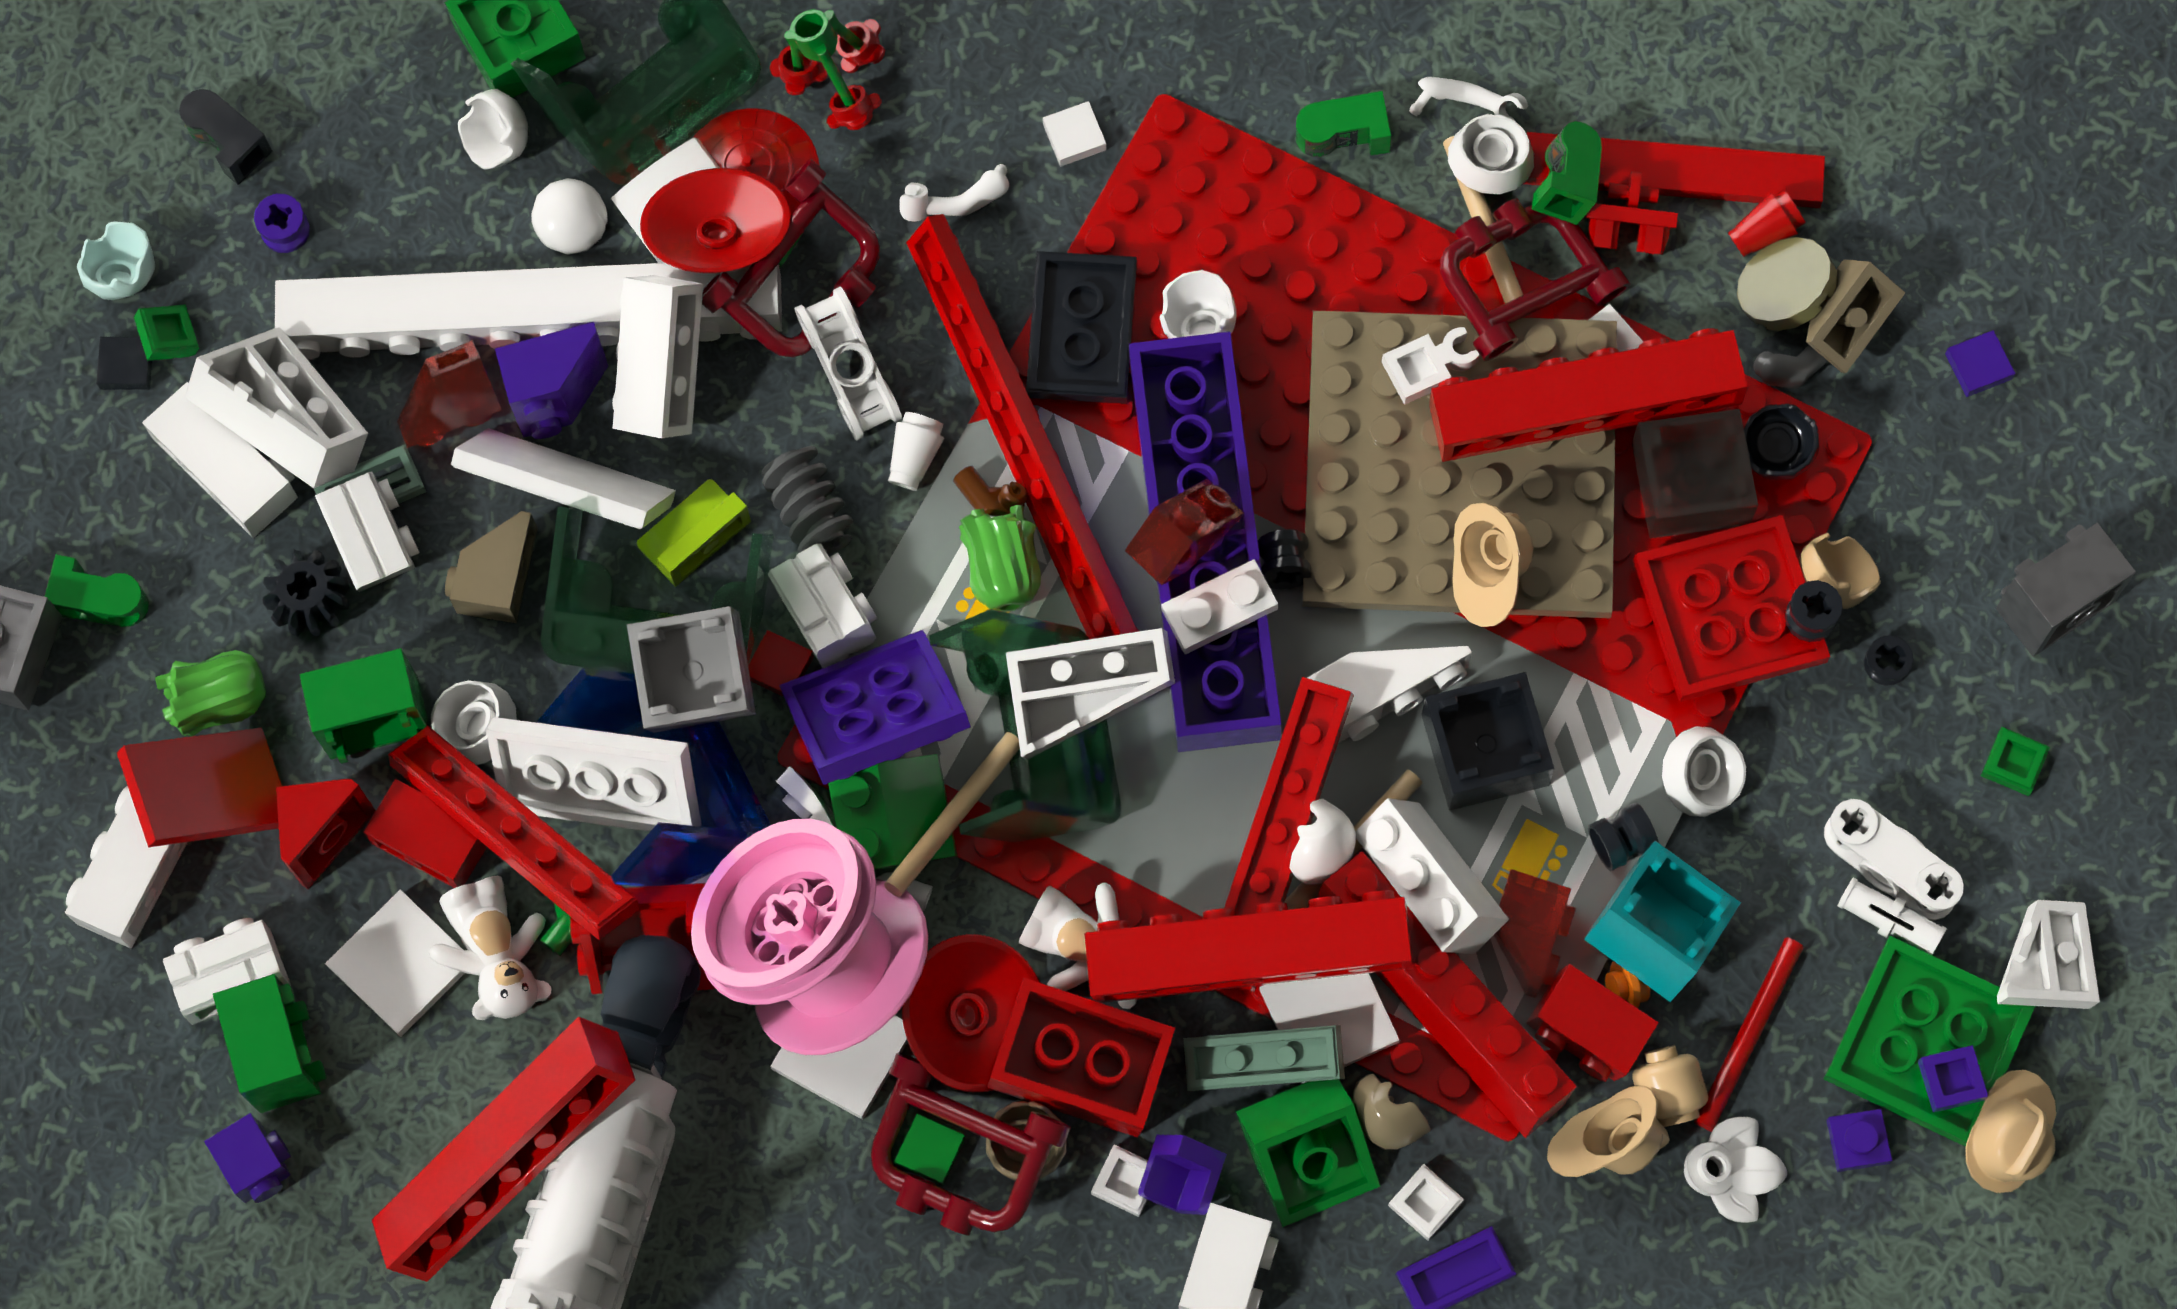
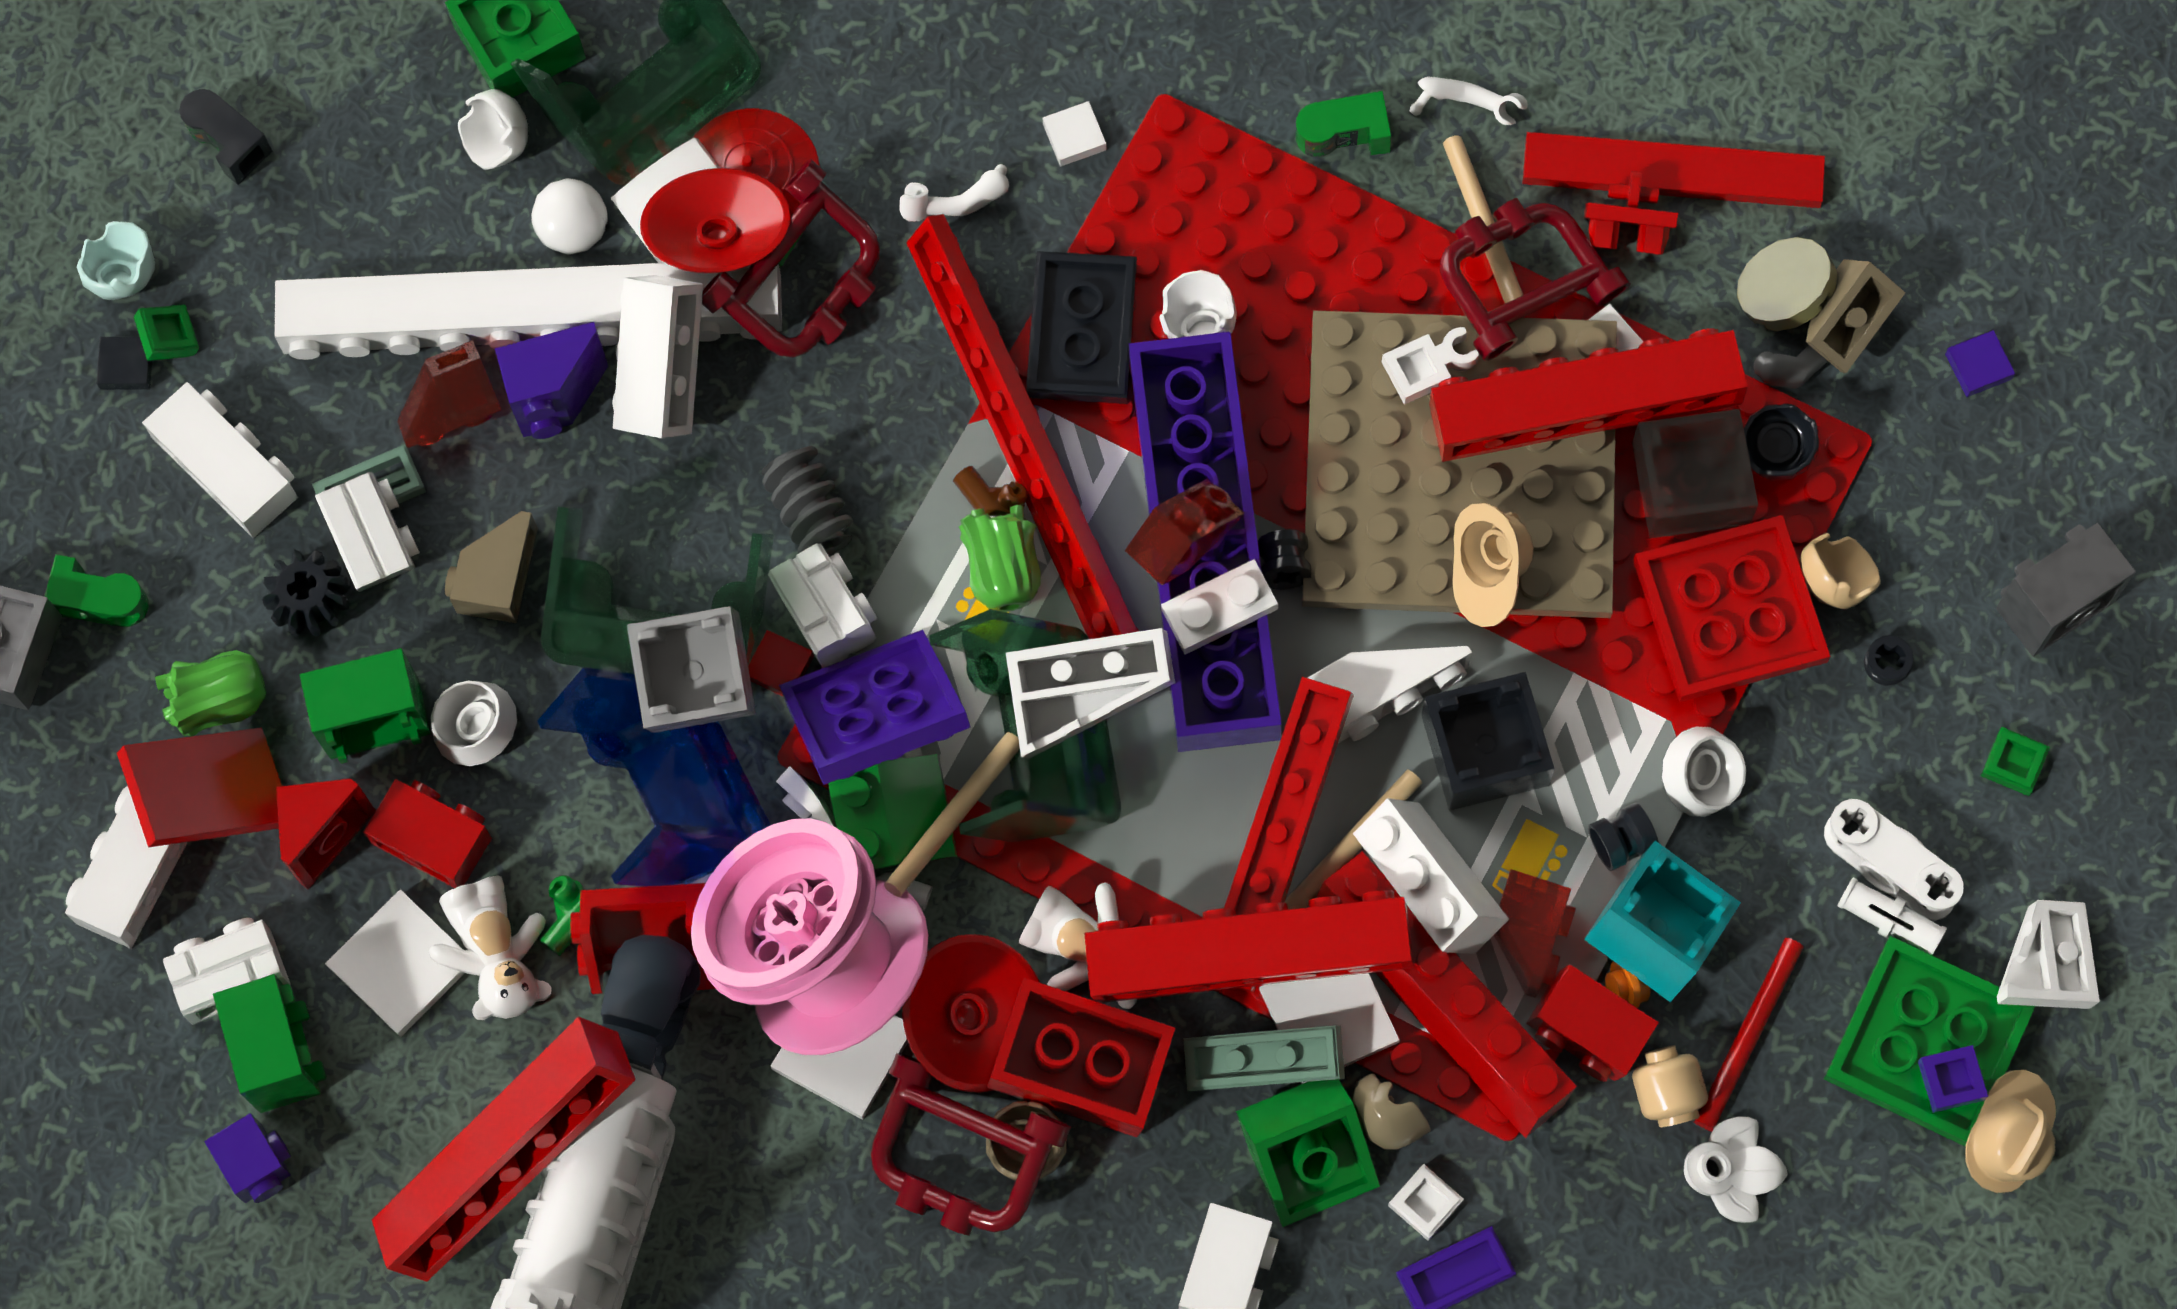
white wedge [185,327,368,488] -> none
dark purple wheel [254,193,310,253] -> none
red tile [388,726,639,941] -> none
white tile [451,428,676,529] -> none
white plate [486,717,701,838] -> none
lime panel [637,479,751,587] -> none
plant [770,9,885,130] -> none
white piece [795,286,902,441] -> none
white cone [888,412,944,491] -> none
green tile [894,1114,966,1186] -> none
white tile [1091,1144,1148,1217] -> none
dark purple panel [1138,1135,1227,1215] -> none
white hair [1289,799,1356,884] -> none
white hat [1448,114,1534,194] -> none
green leg [1532,121,1602,225] -> none
tan piece [1547,1086,1670,1177] -> none
red cone [1727,190,1806,257] -> none
black wheel [1785,580,1843,642] -> none
dark purple plate [1826,1109,1892,1172] -> none

